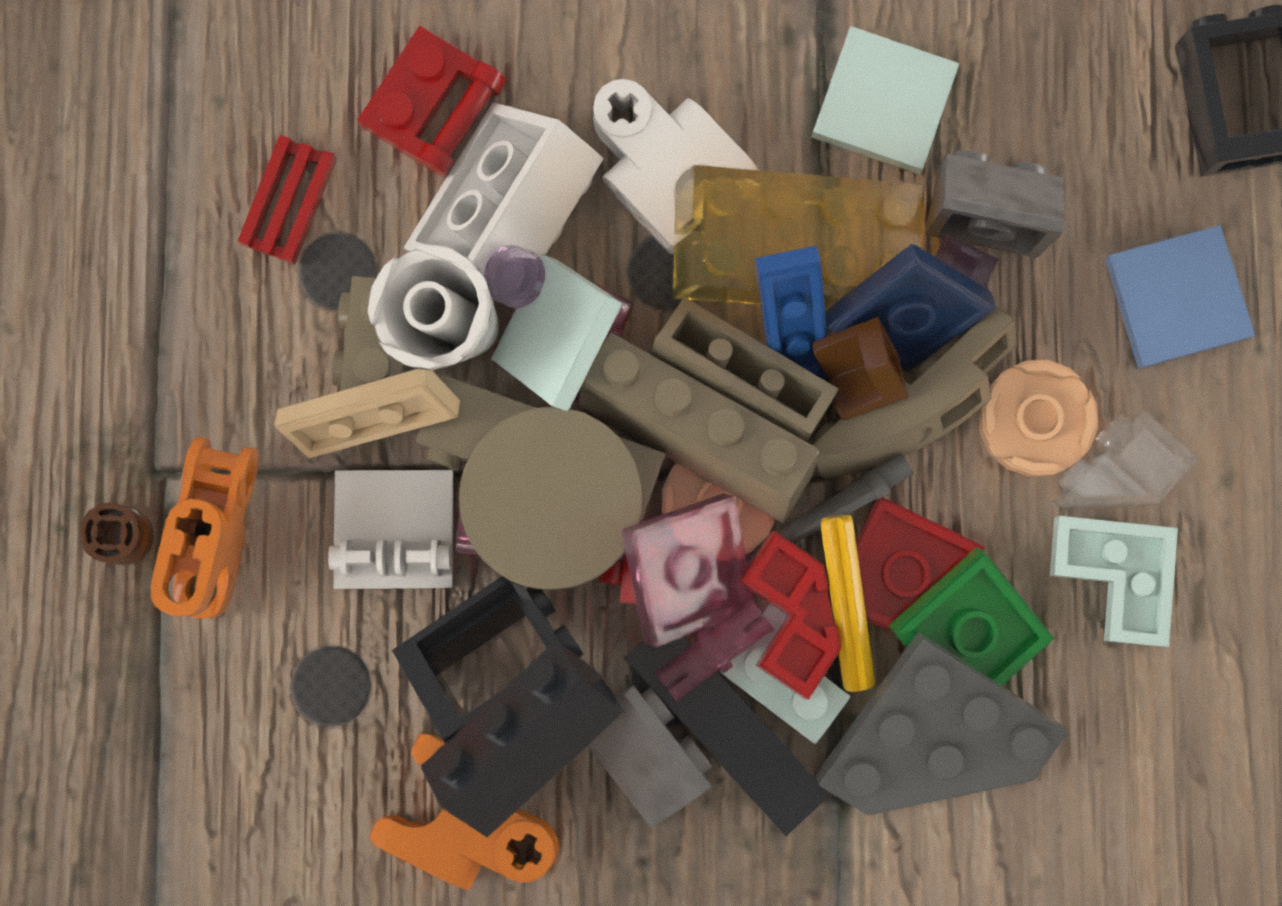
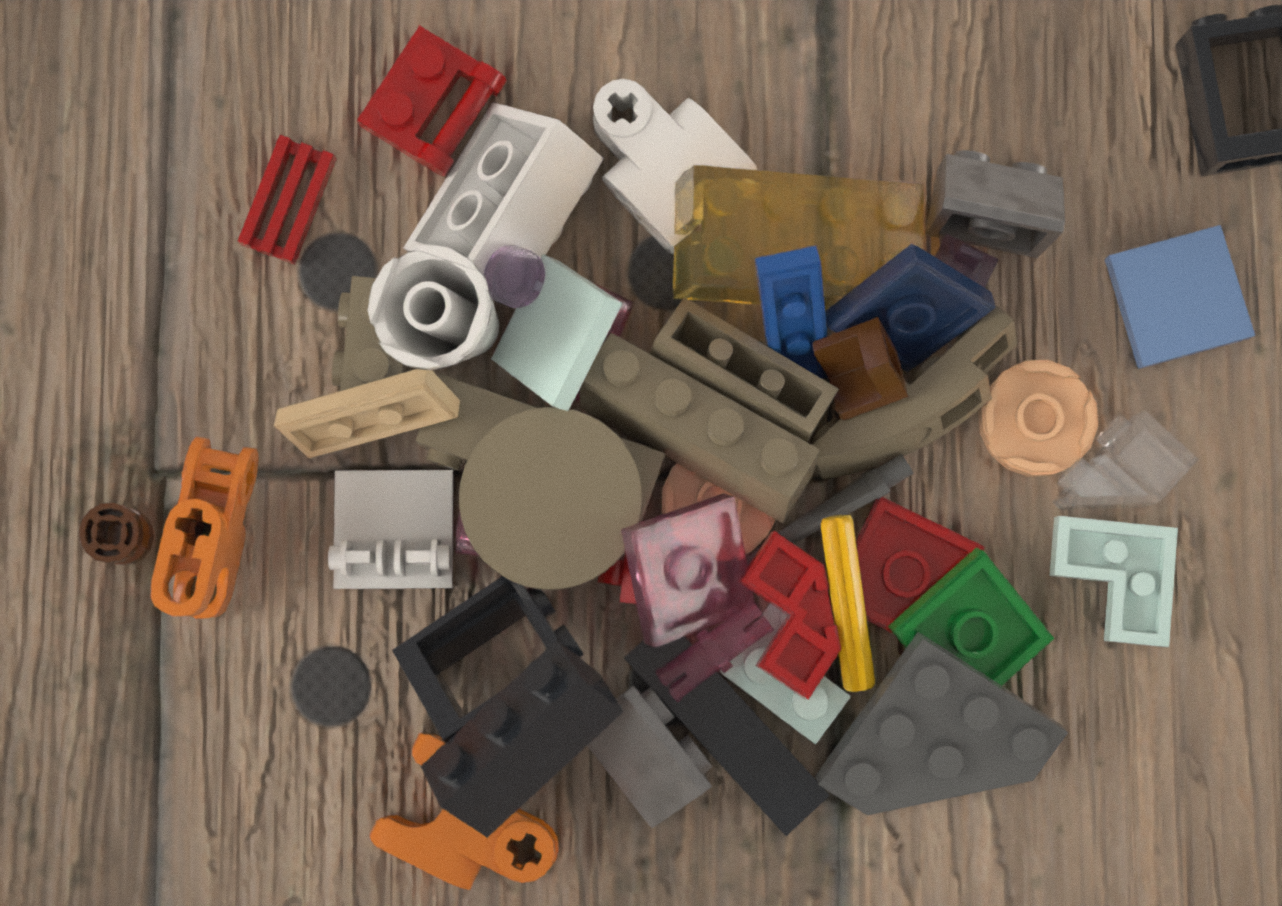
light aqua tile [811,26,960,175] -> none

